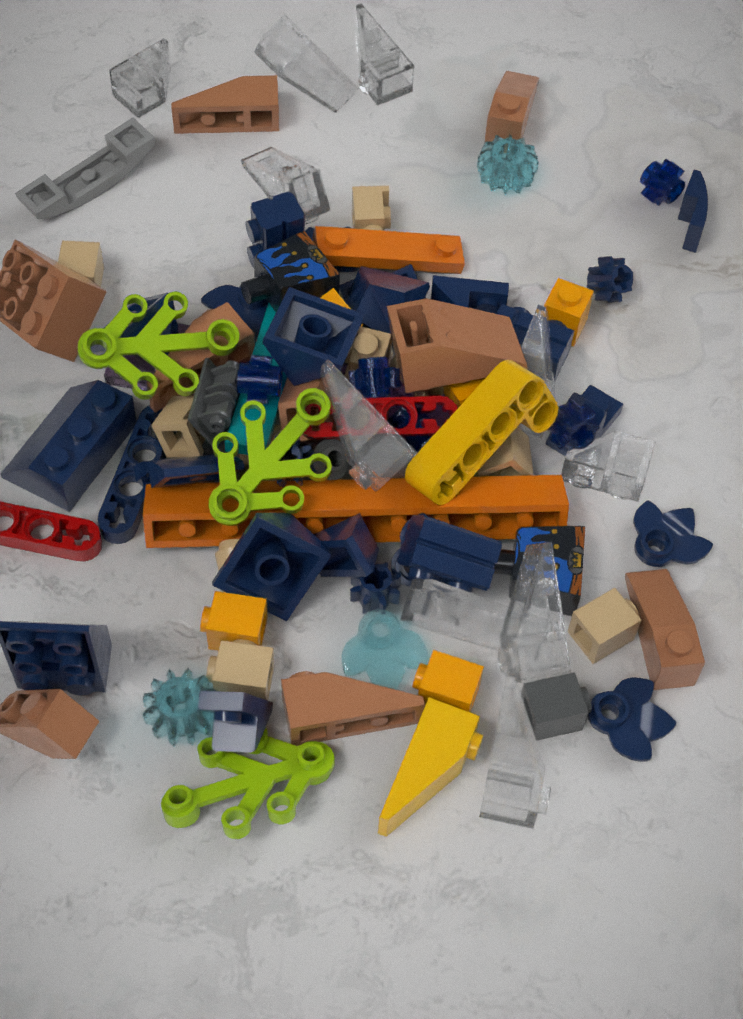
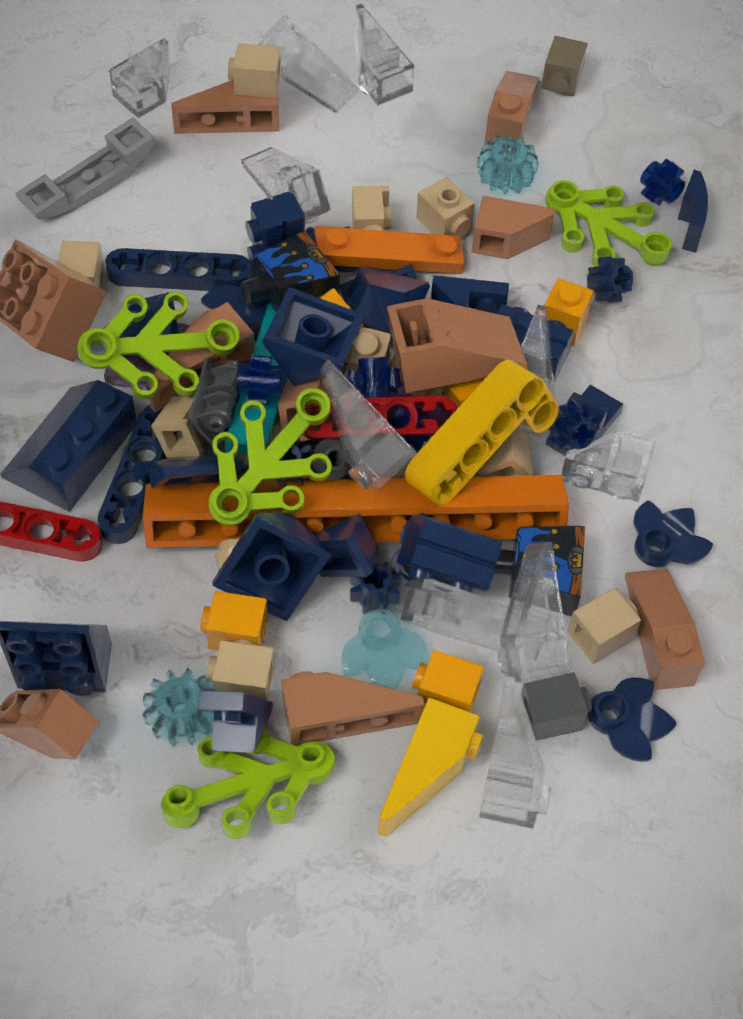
none -> dark blue beam [105,248,252,291]
none -> tan brick [228,43,281,99]
none -> tan brick [416,177,474,237]
none -> nougat slope [471,195,555,259]
none -> dark tan brick [541,36,588,96]
none -> lime plant [545,180,672,267]

